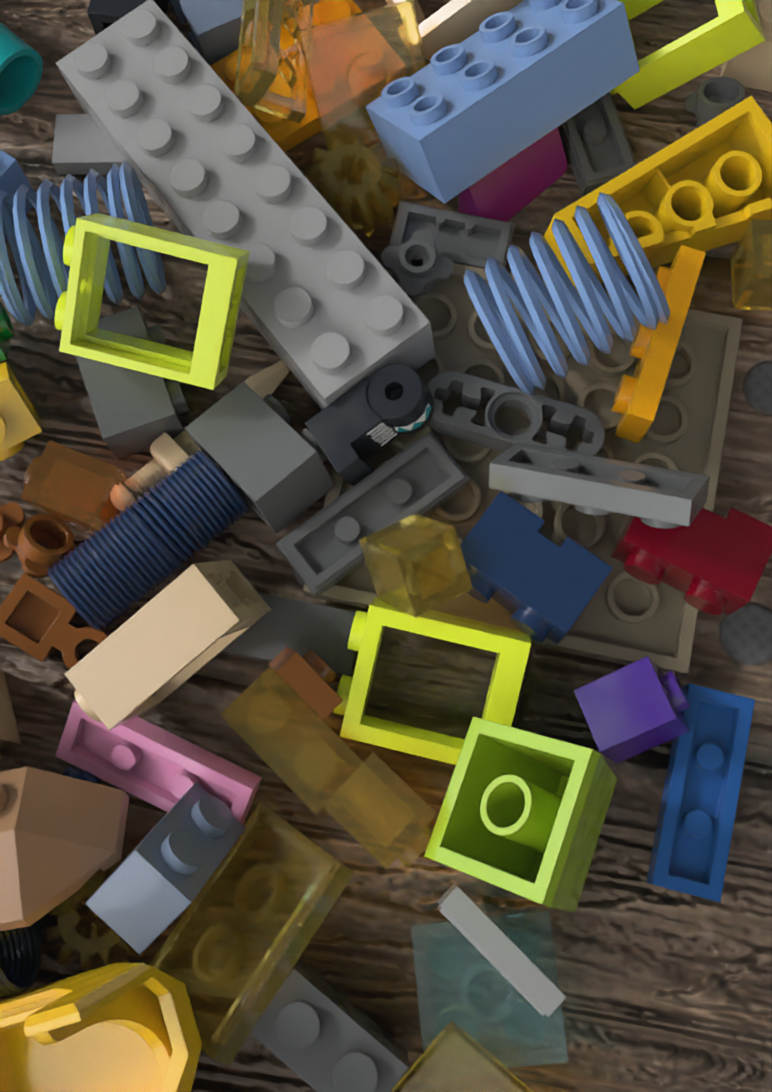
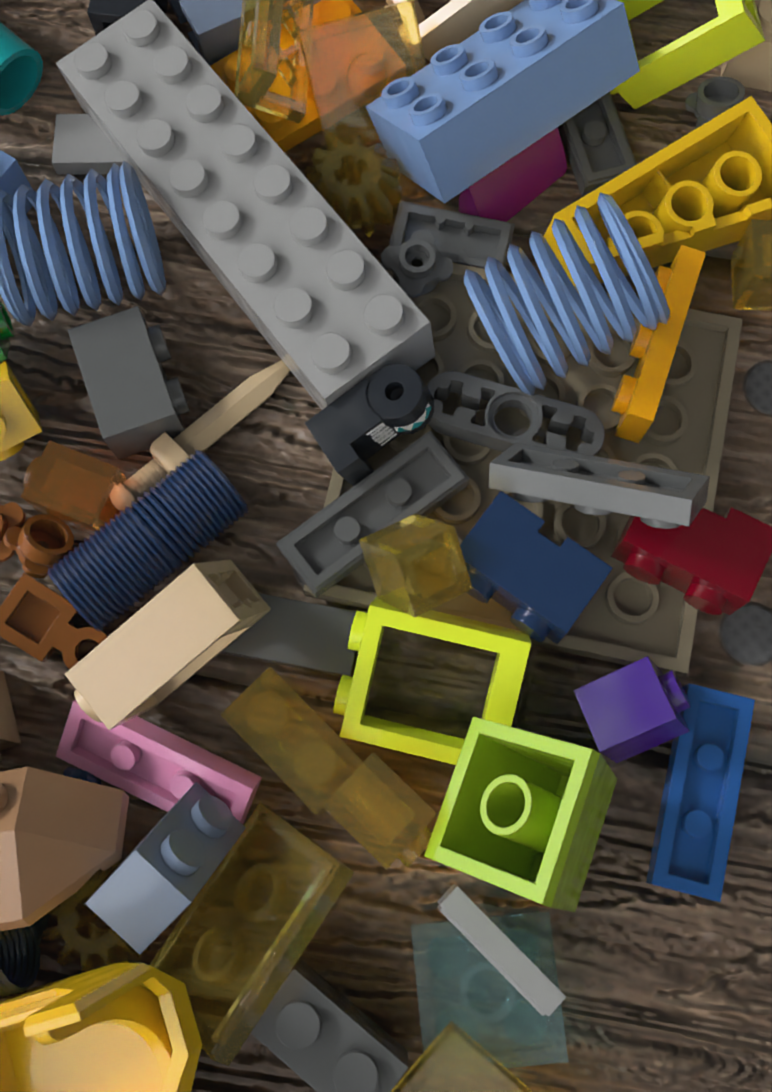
neon yellow window [54,213,250,390] -> none
dark grey brick [185,381,334,534] -> none
dark orange plate [268,646,343,720] -> none

